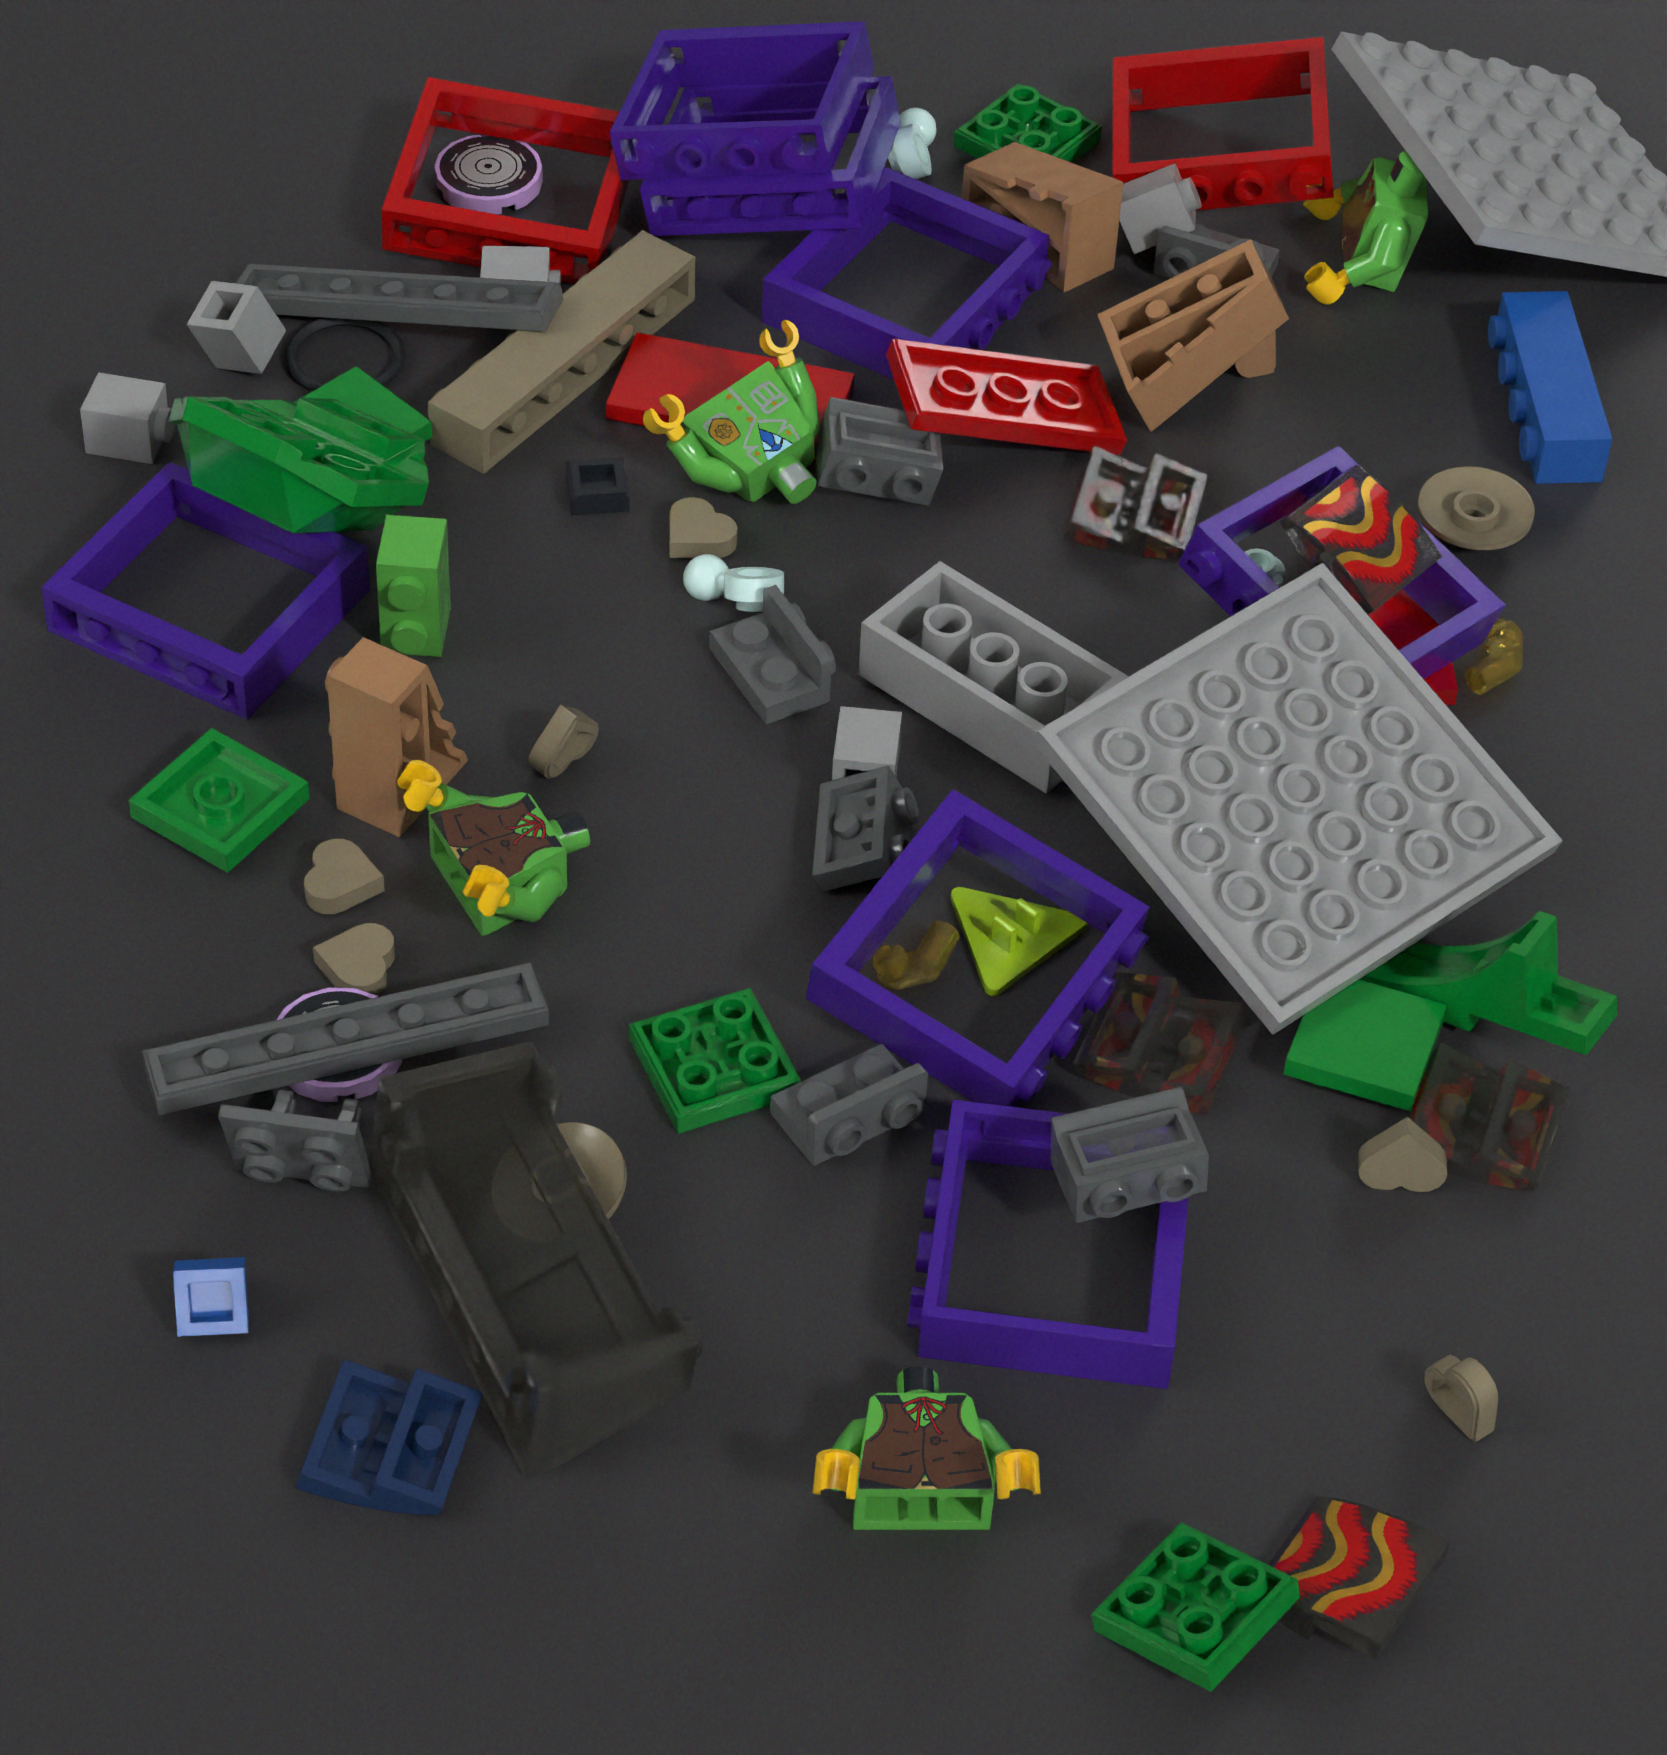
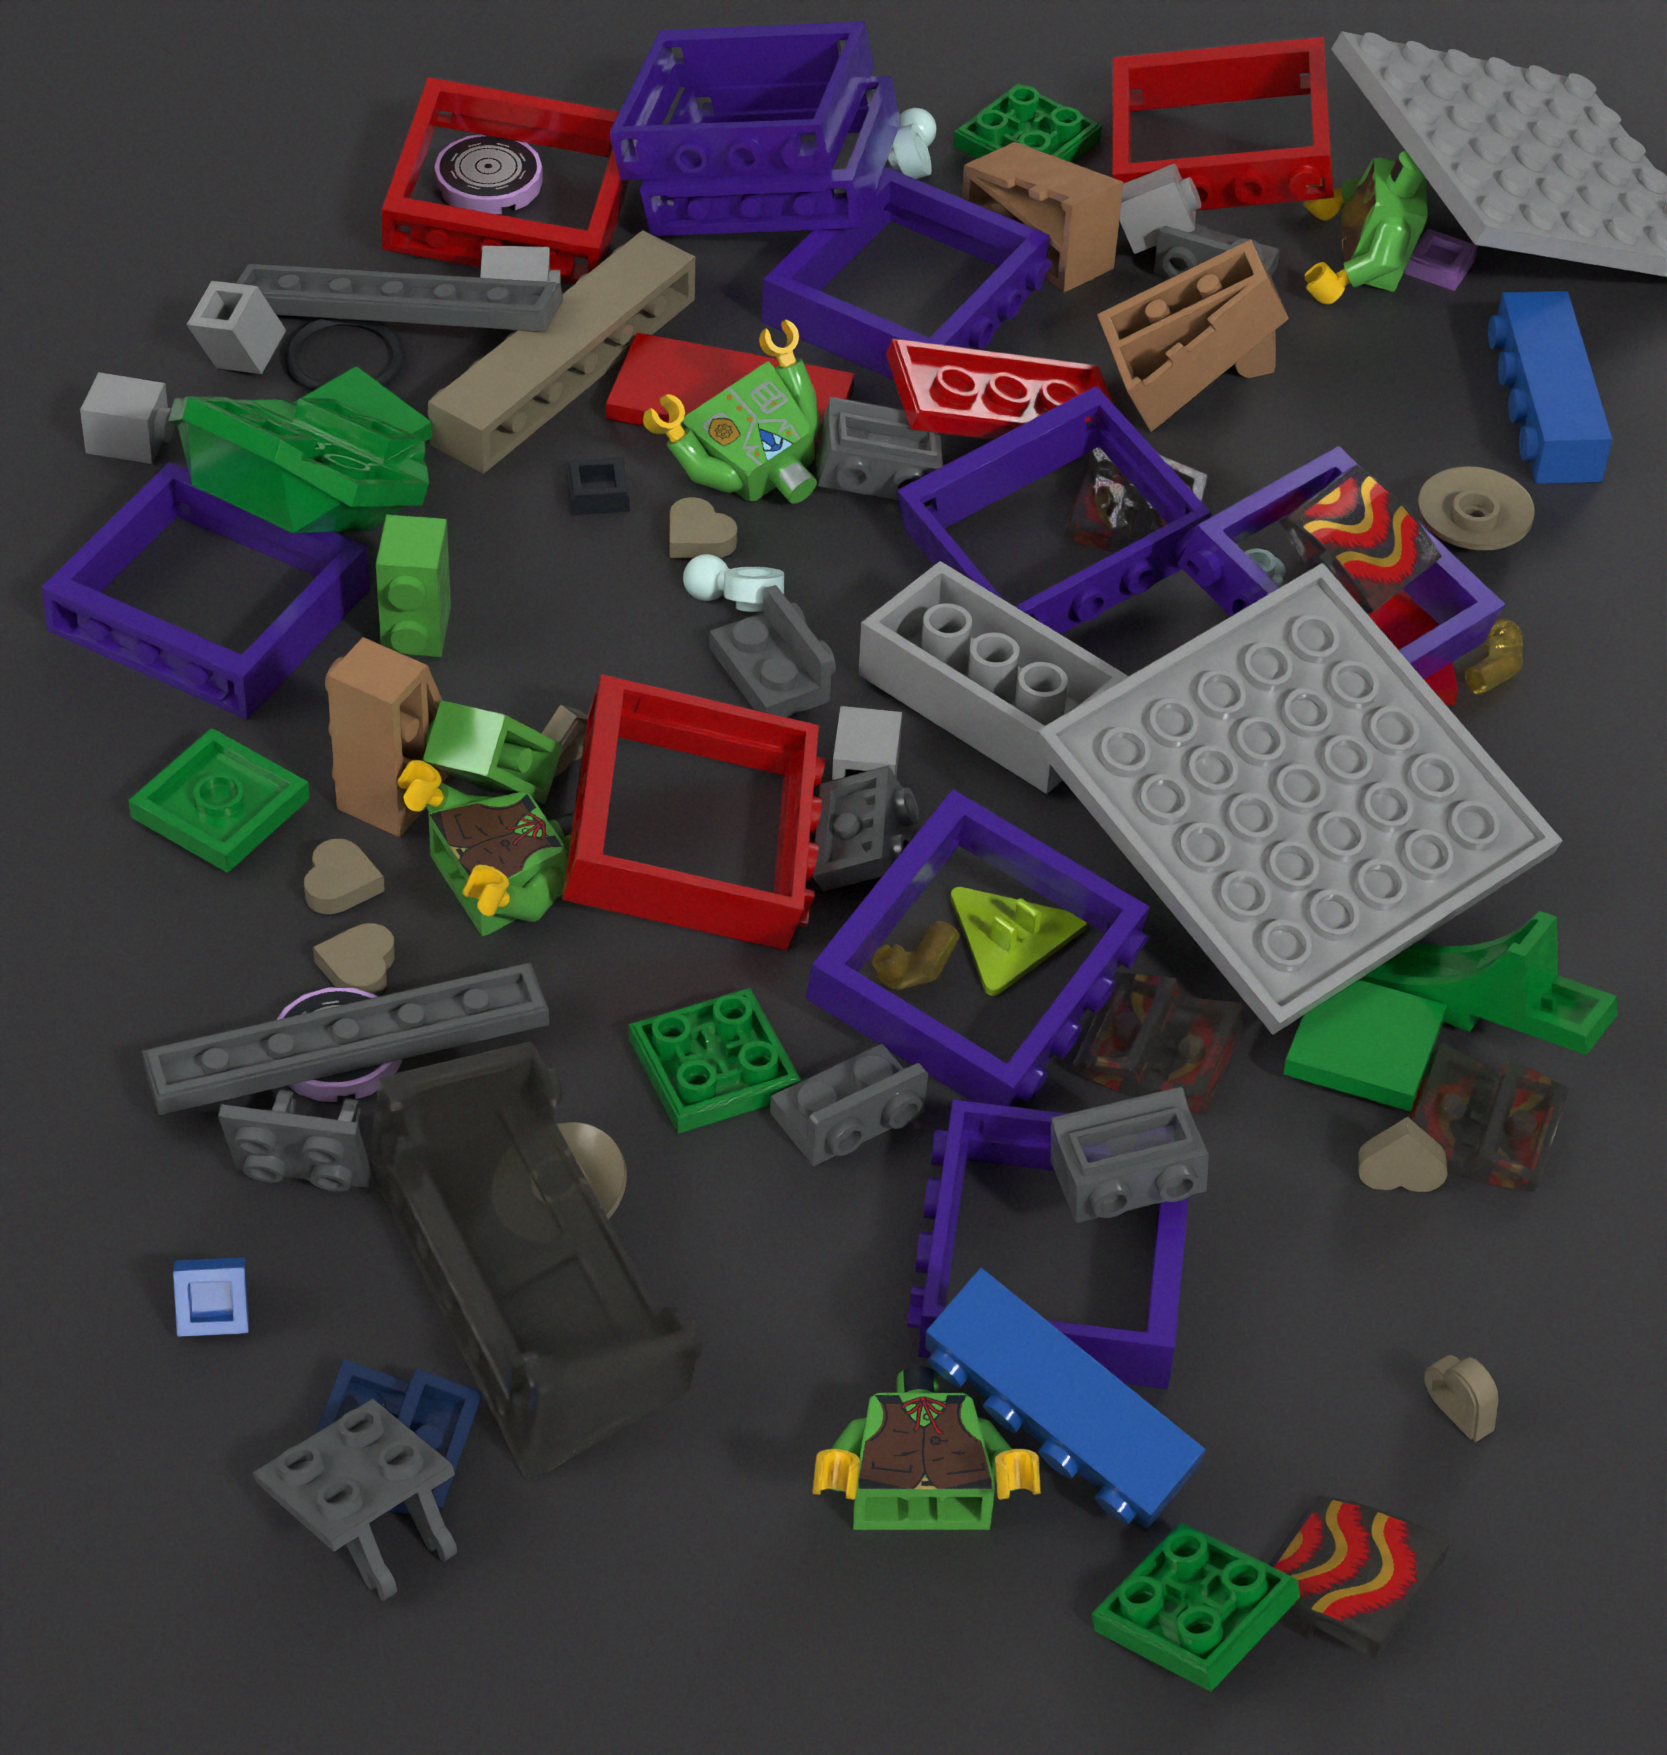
none -> dark grey plate [253,1399,457,1601]
none -> bright green brick [423,700,563,804]
none -> red window [562,674,826,951]
none -> dark purple window [897,386,1211,634]
none -> blue brick [926,1268,1205,1530]
none -> medium lavender tile [1404,229,1478,291]

